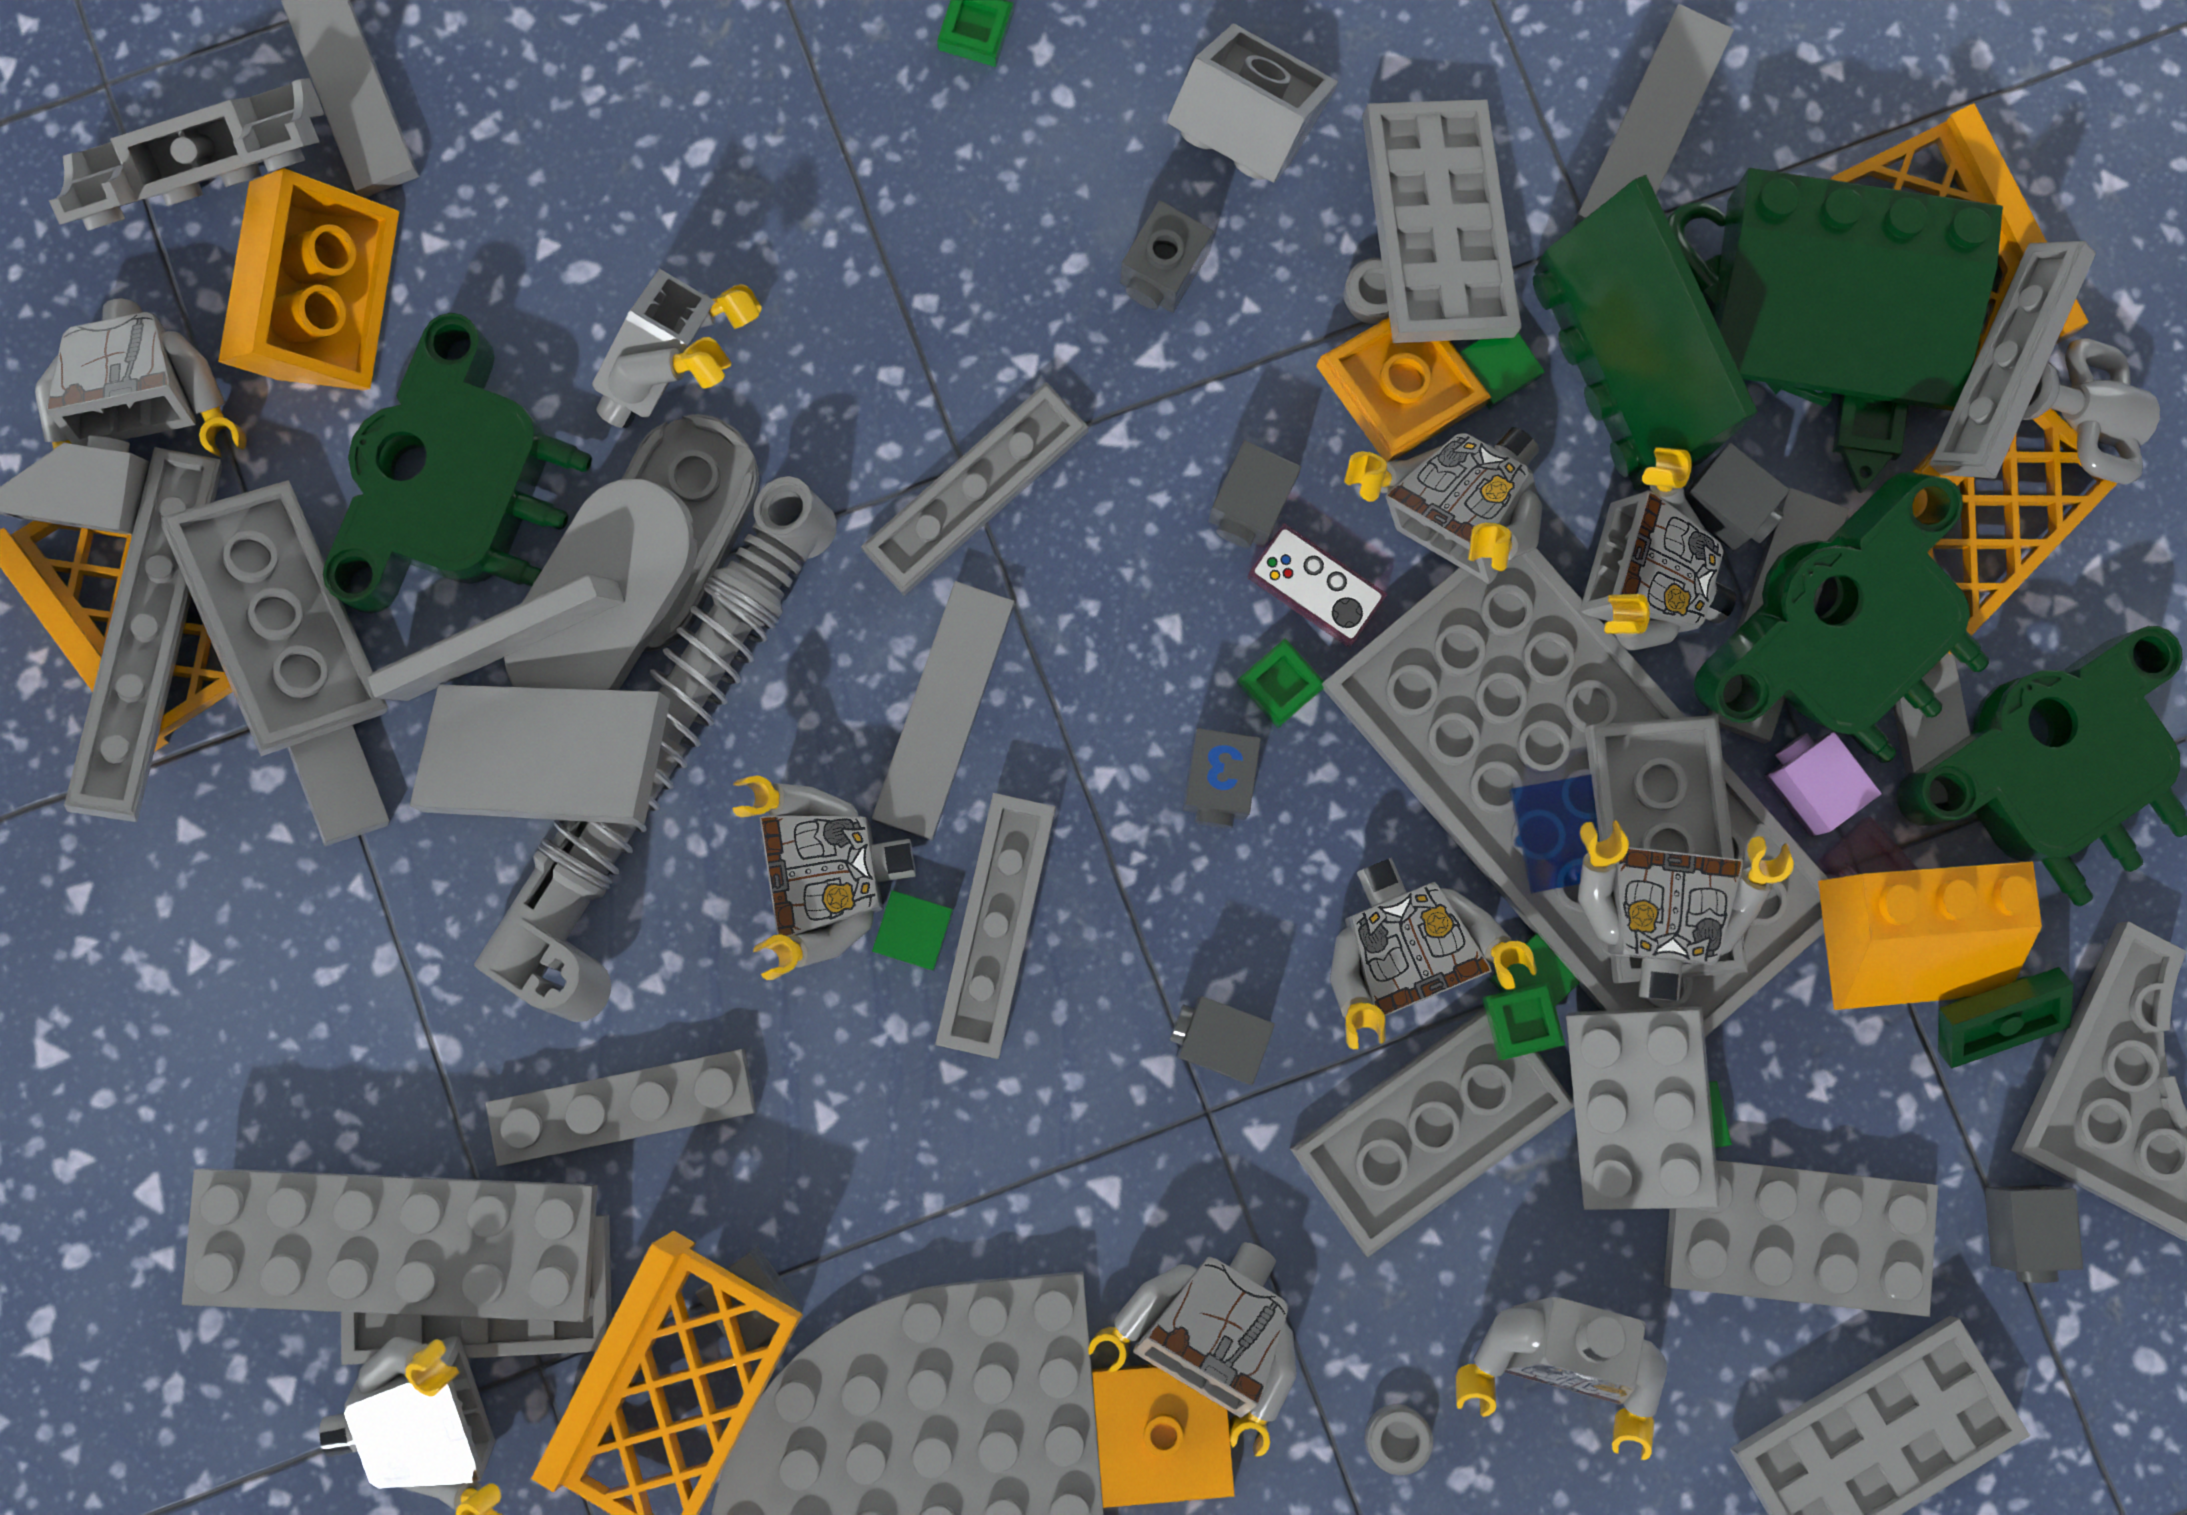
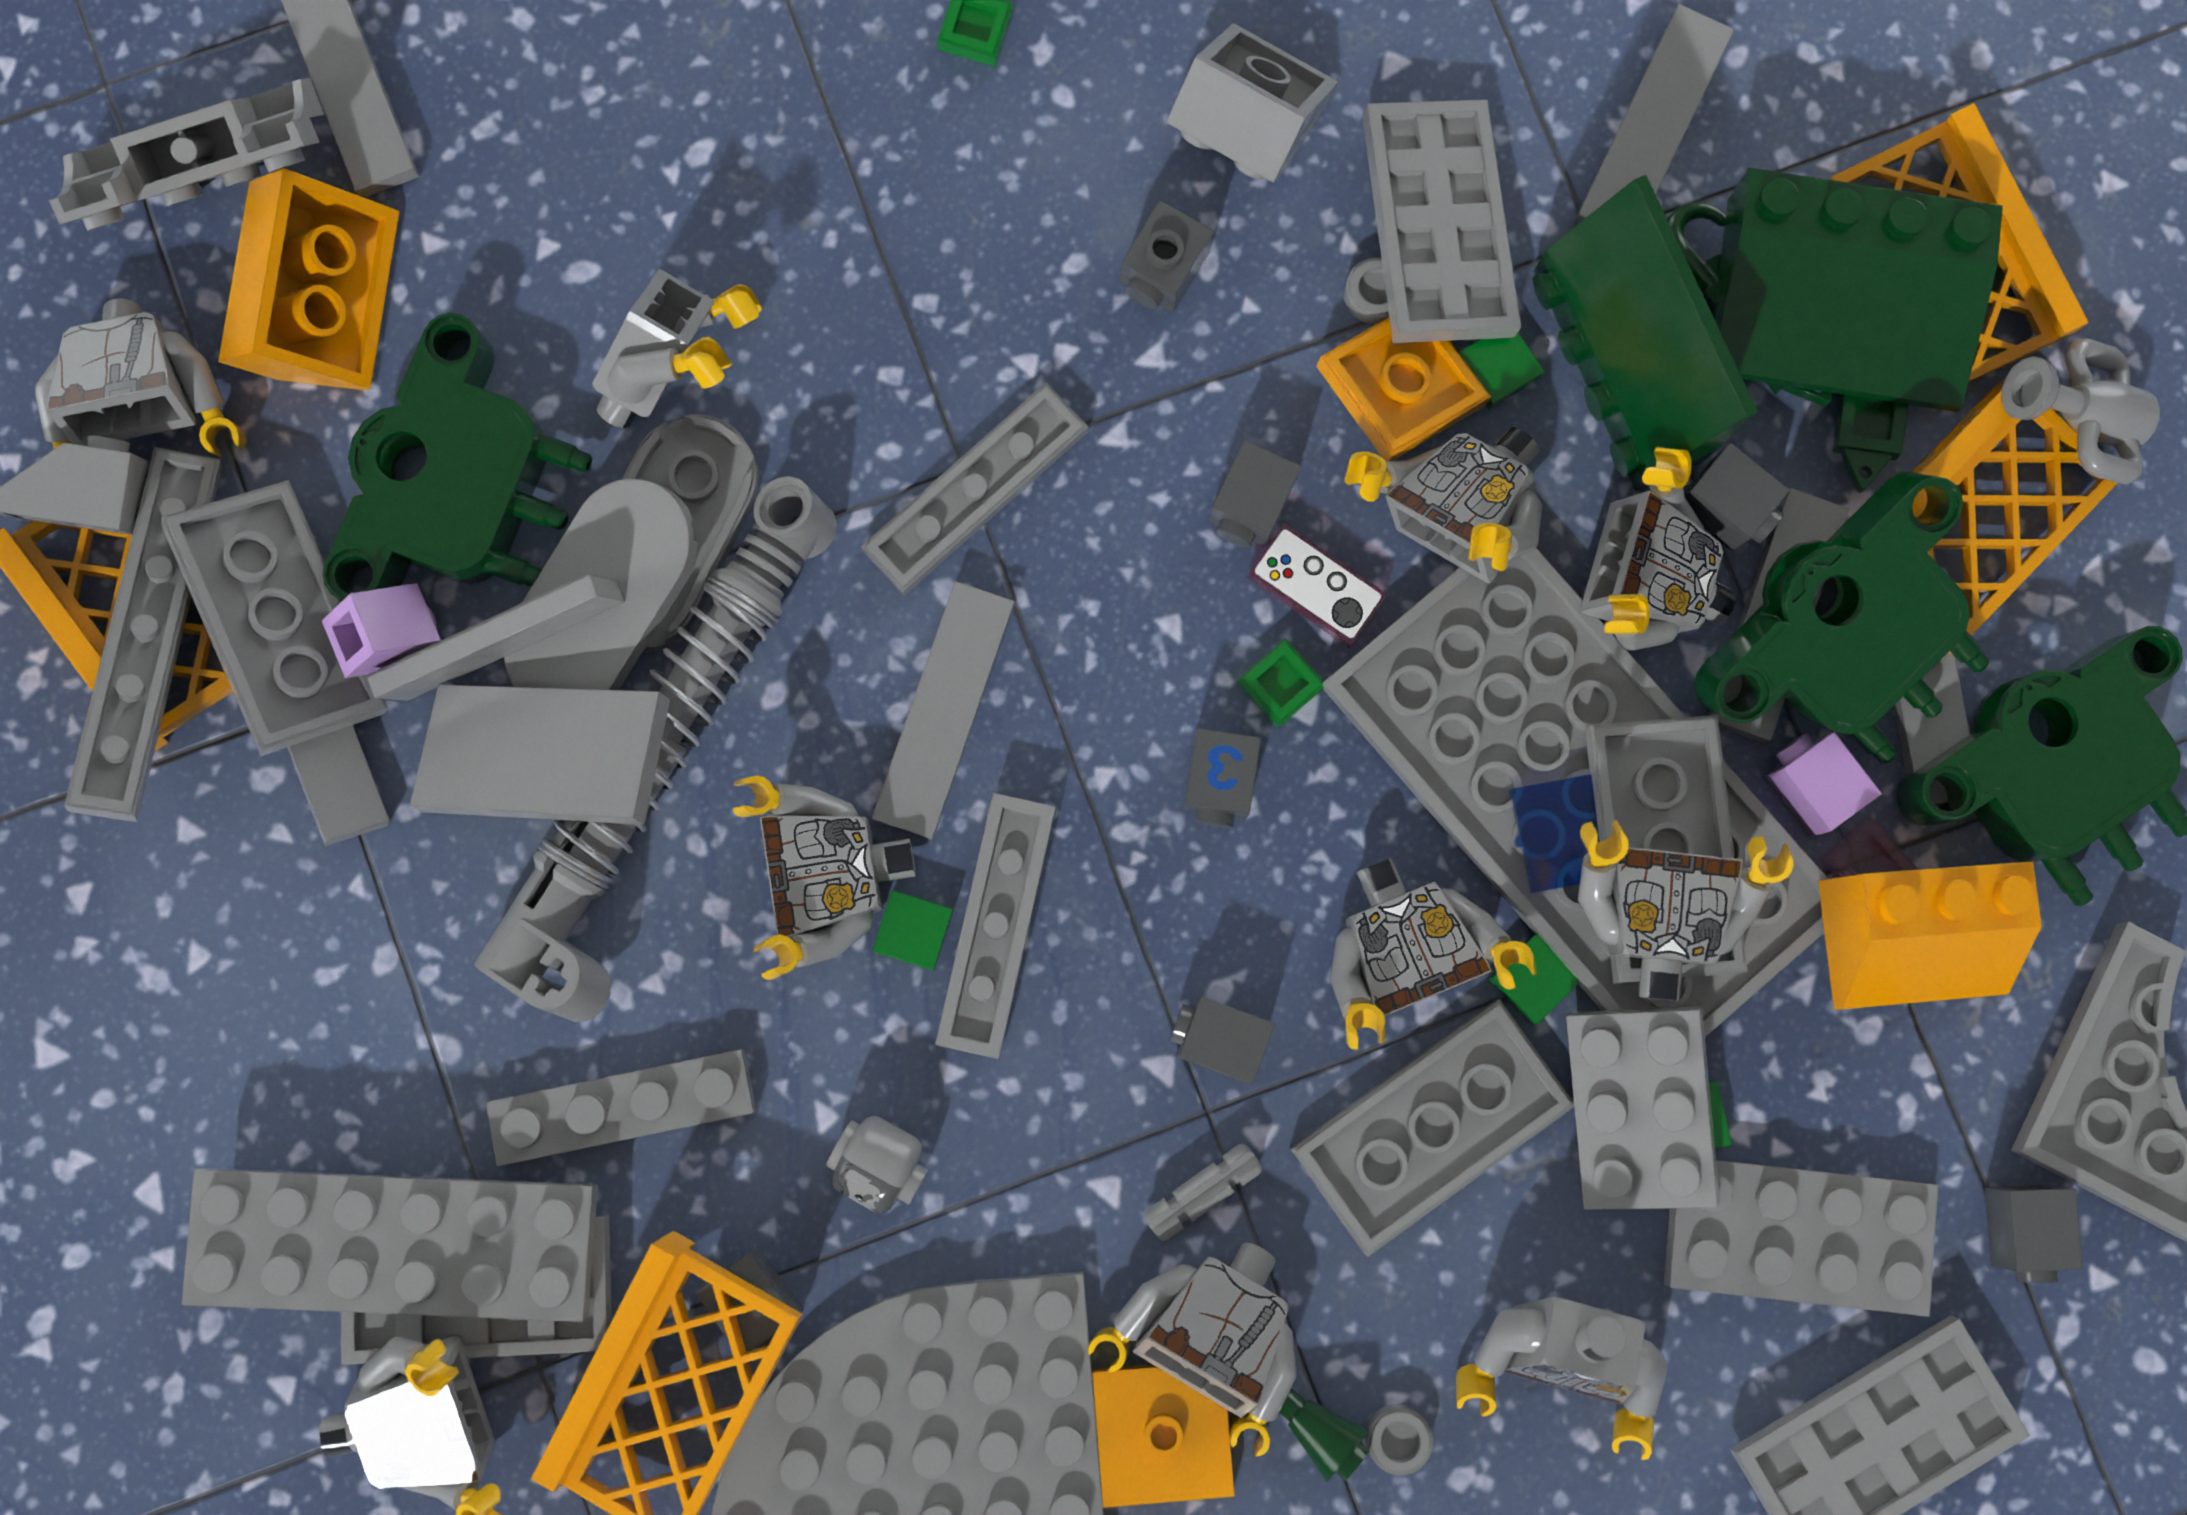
green tile [1482,981,1565,1060] -> none
light grey tile [1930,241,2096,478] -> none
dark green plate [1938,967,2074,1069] -> none
none -> lavender brick [322,583,441,678]
none -> light grey head [826,1116,928,1214]
none -> light grey axle [1144,1144,1262,1241]
none -> dark green cone [1279,1388,1371,1482]

